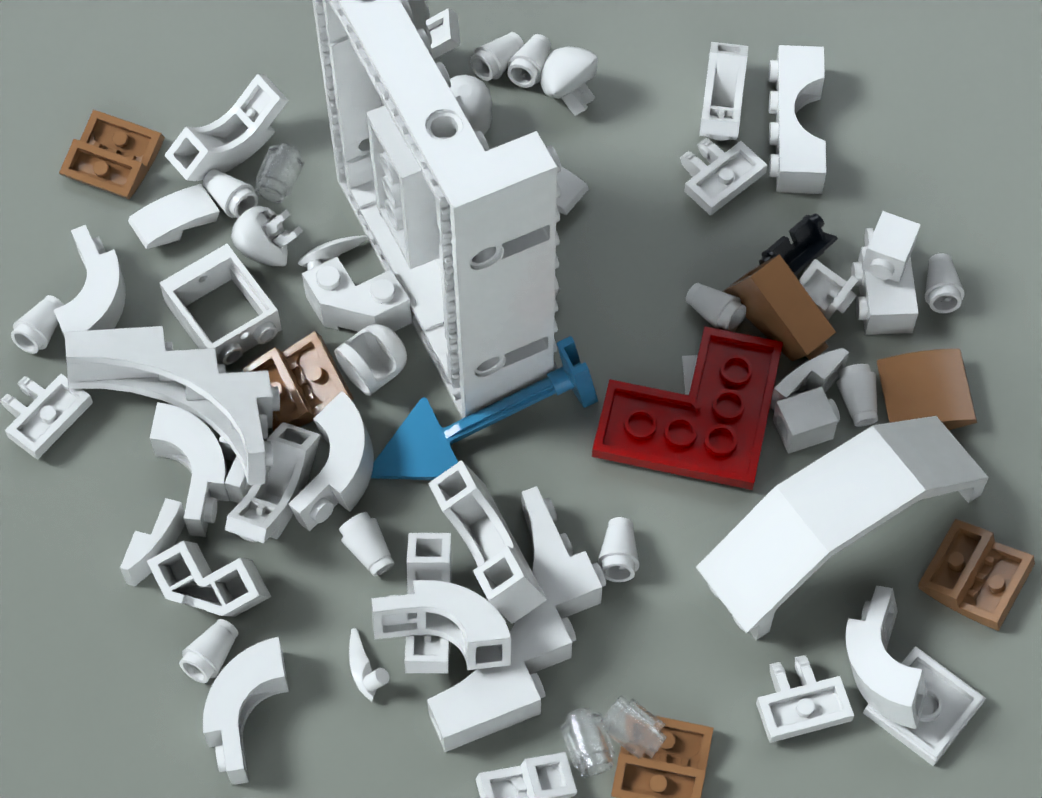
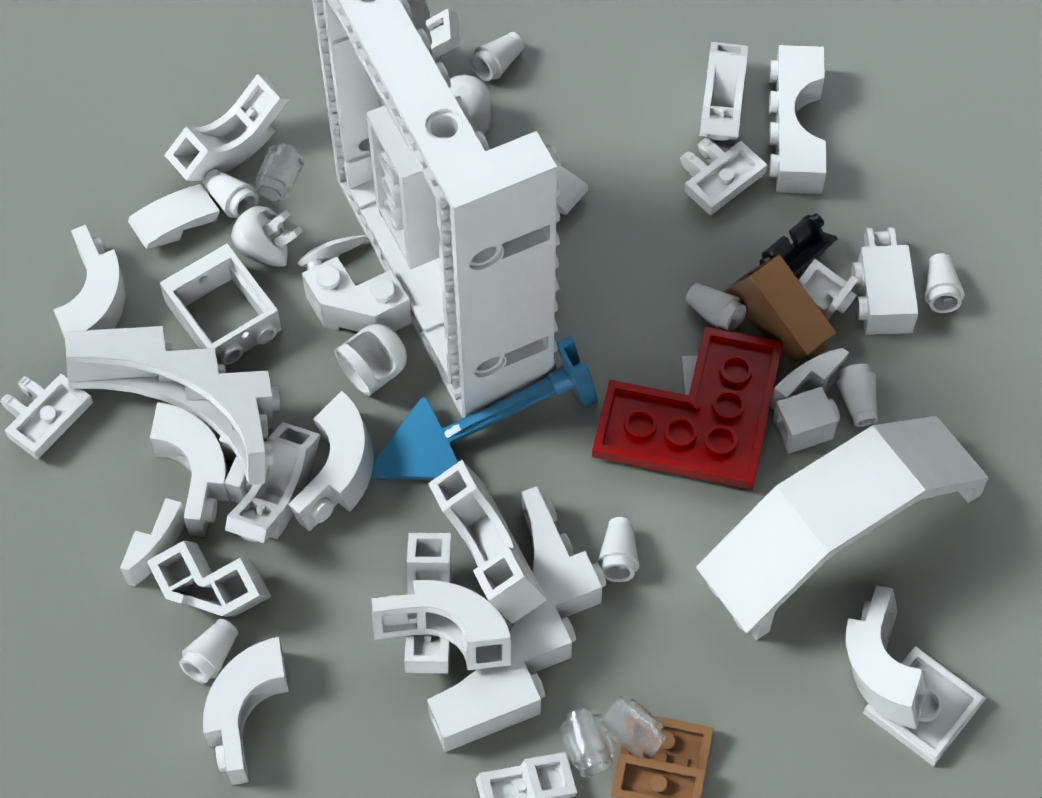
white cone [11,295,64,354] -> none
medium nougat slope [59,109,165,199] -> none
medium nougat slope [242,331,354,431] -> none
white cone [339,512,395,577] -> none
white bar [349,628,390,702] -> none
white cone [507,34,551,88] -> none
white piece [541,46,598,116] -> none
white hinge [756,655,854,743] -> none
white brick [862,211,921,283] -> none
medium nougat slope [876,349,978,430] -> none
medium nougat slope [918,519,1035,631] -> none

